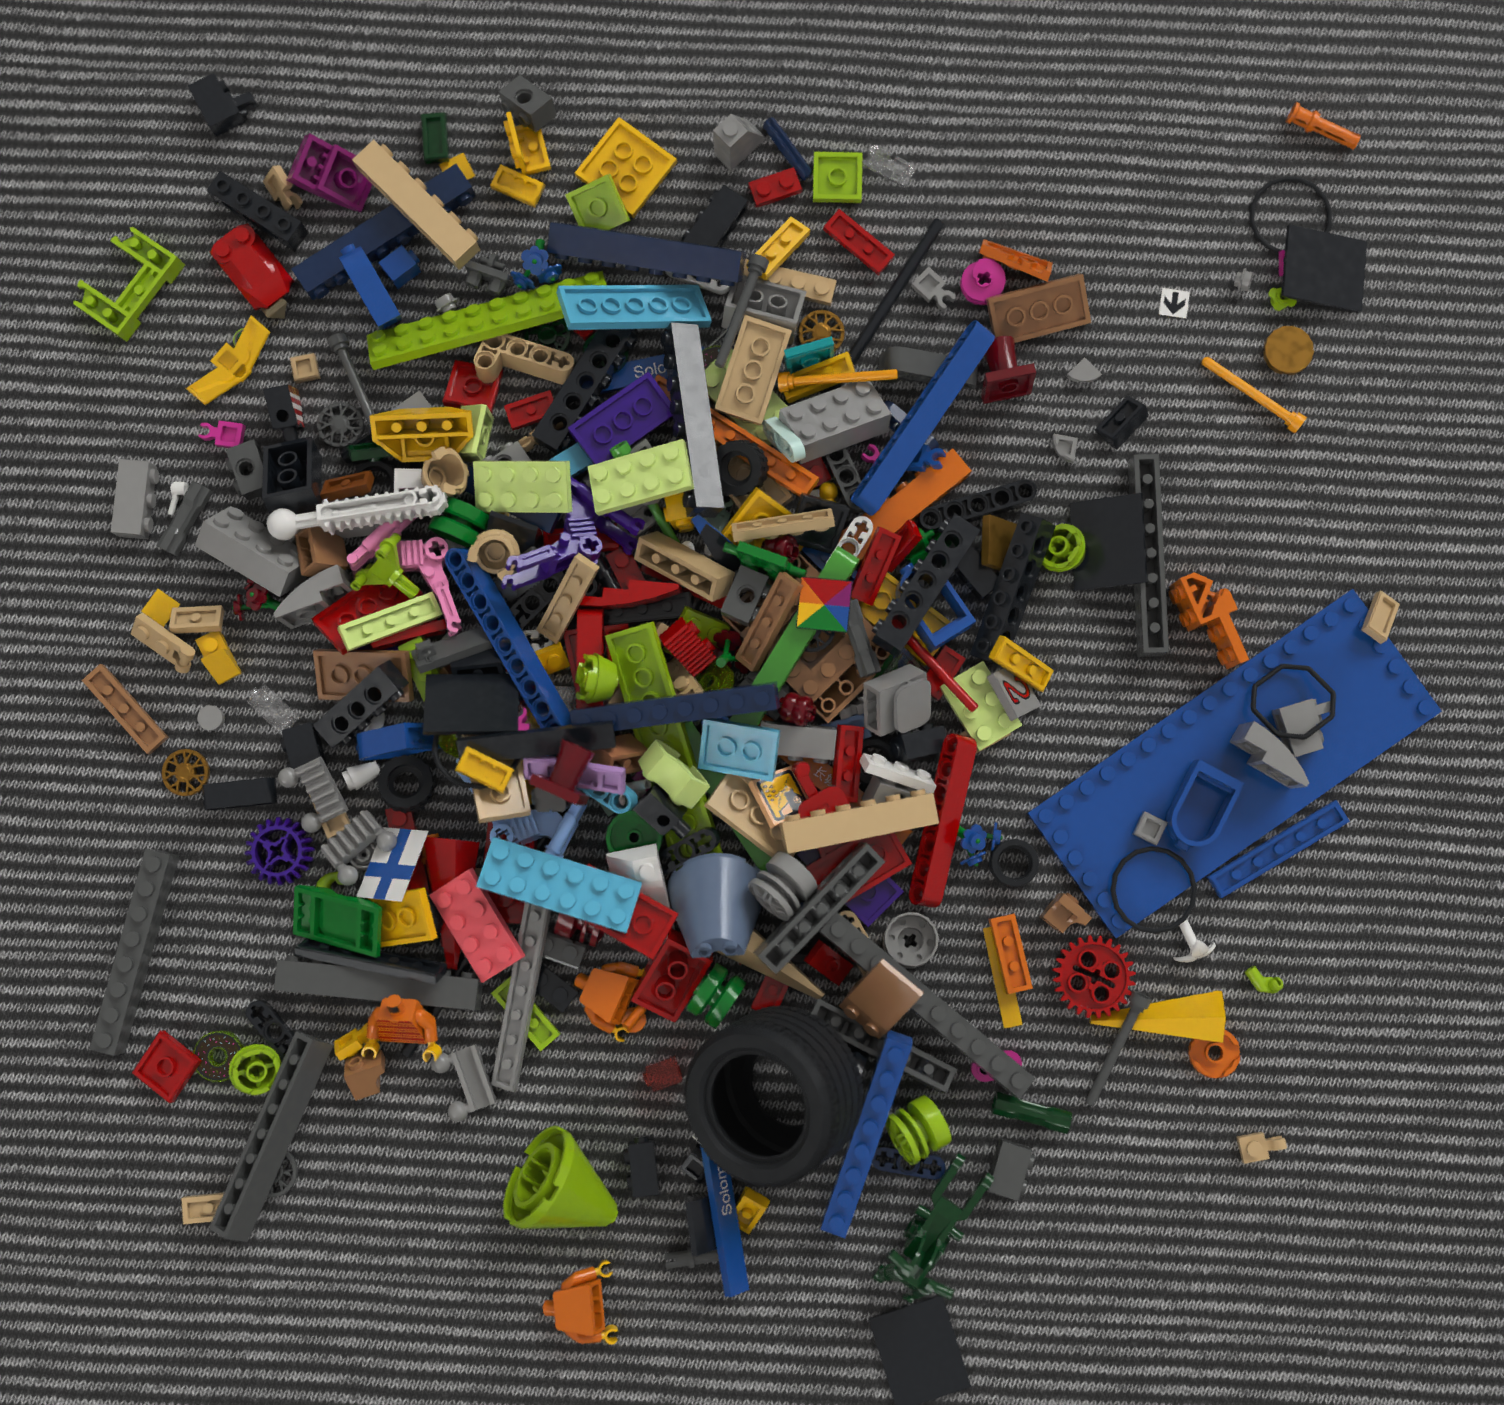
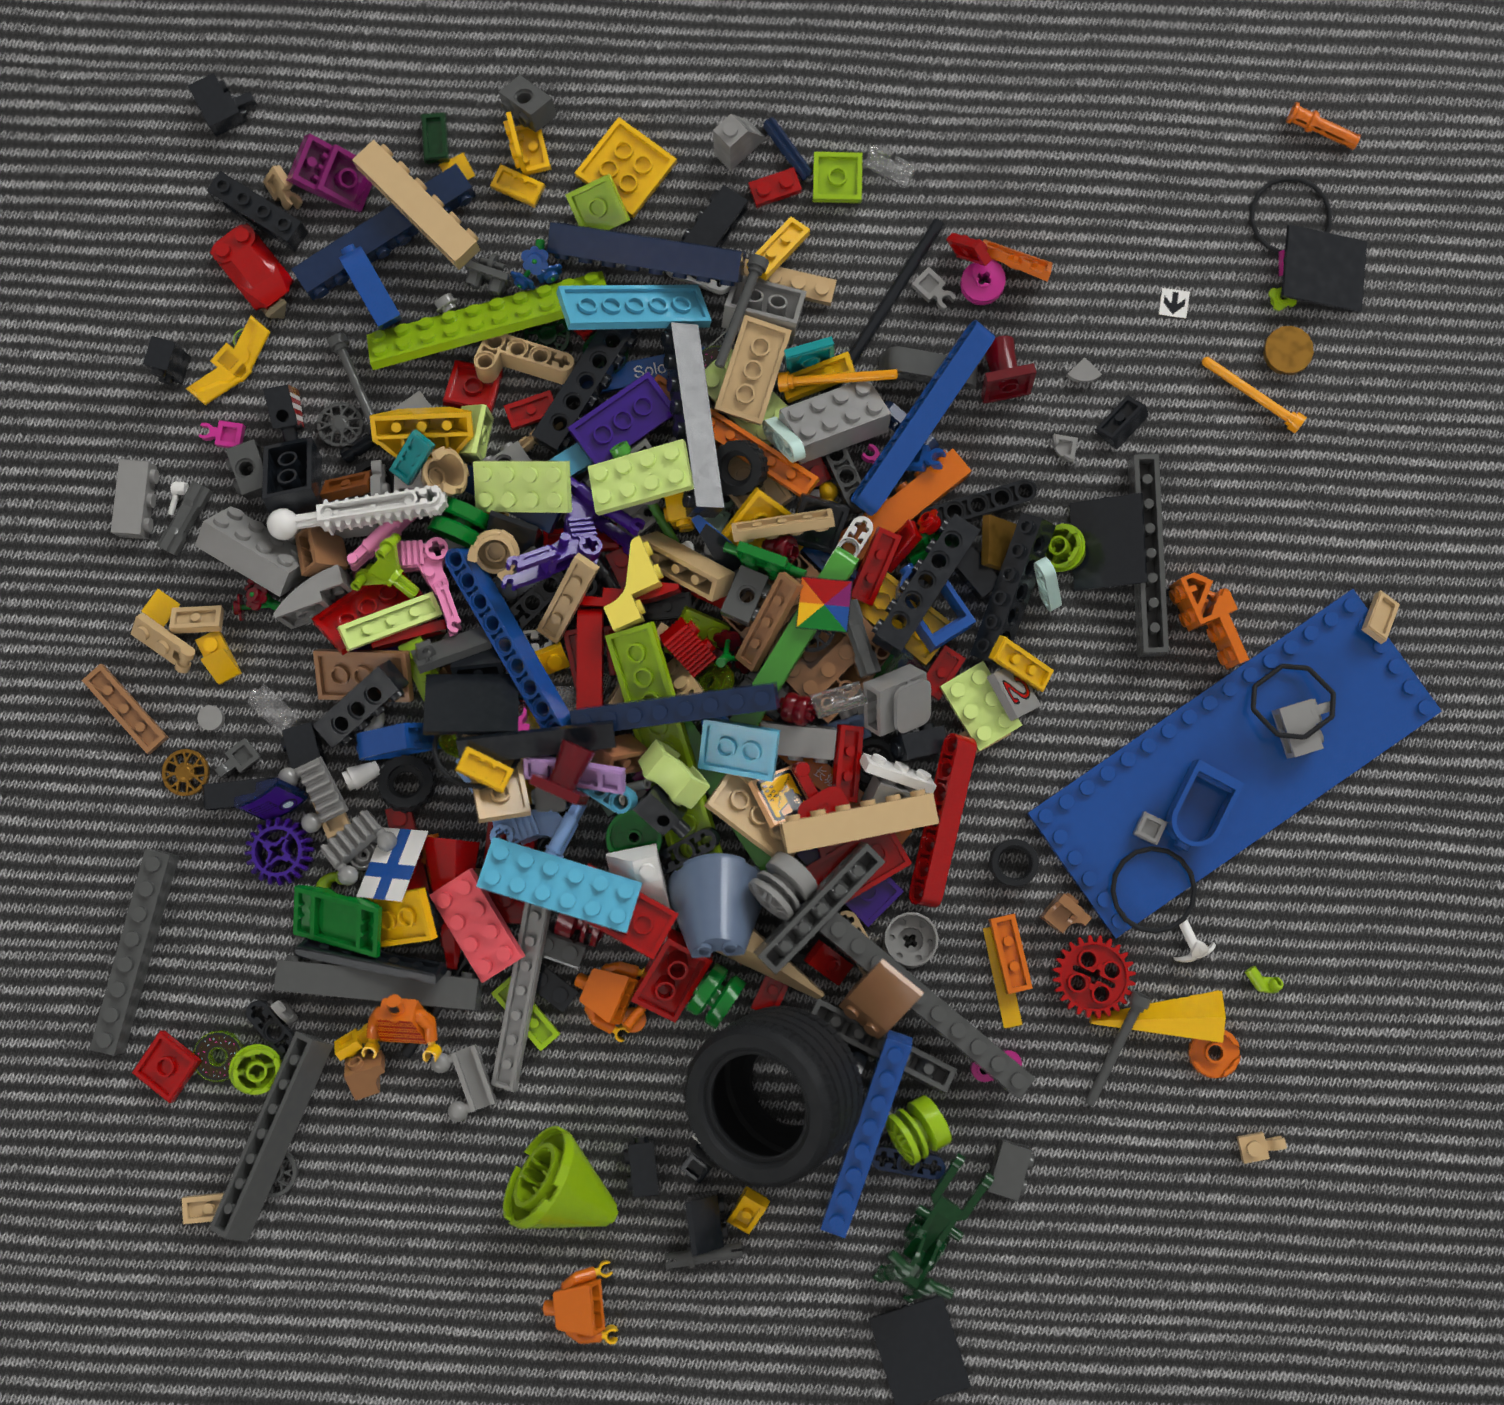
lime wedge [73,227,185,342] -> none
tan tile [290,353,320,384] -> none
dark green plate [347,442,392,462] -> none
blue brick [378,245,421,289] -> none
lime cone [575,653,618,704] -> none
clear red brick [643,1055,684,1092] -> none
blue tile [701,1147,749,1297] -> none
pearl gold wheel [799,310,844,352] -> none
red plate [823,209,895,276] -> none
red piece [892,620,978,712] -> none
blue plant [957,822,1003,867] -> none
medium nougat plate [986,273,1091,343] -> none
dark green axle [991,1091,1072,1134] -> none
blue tile [1206,800,1350,898] -> none
light grey slope [1230,721,1309,789] -> none
light grey plate [1234,268,1253,292] -> none
none -> black brick [143,336,191,385]
none -> dark grey plate [215,738,262,779]
none -> slope [234,778,309,821]
none -> light grey tile [270,999,298,1025]
none -> light grey plate [370,460,391,496]
none -> teal plate [389,429,436,485]
none -> light yellow arch [603,536,664,632]
none -> clear plate [810,681,867,719]
none -> red plate [917,509,942,535]
none -> red plate [946,232,992,266]
none -> light aqua beam [1034,557,1062,612]

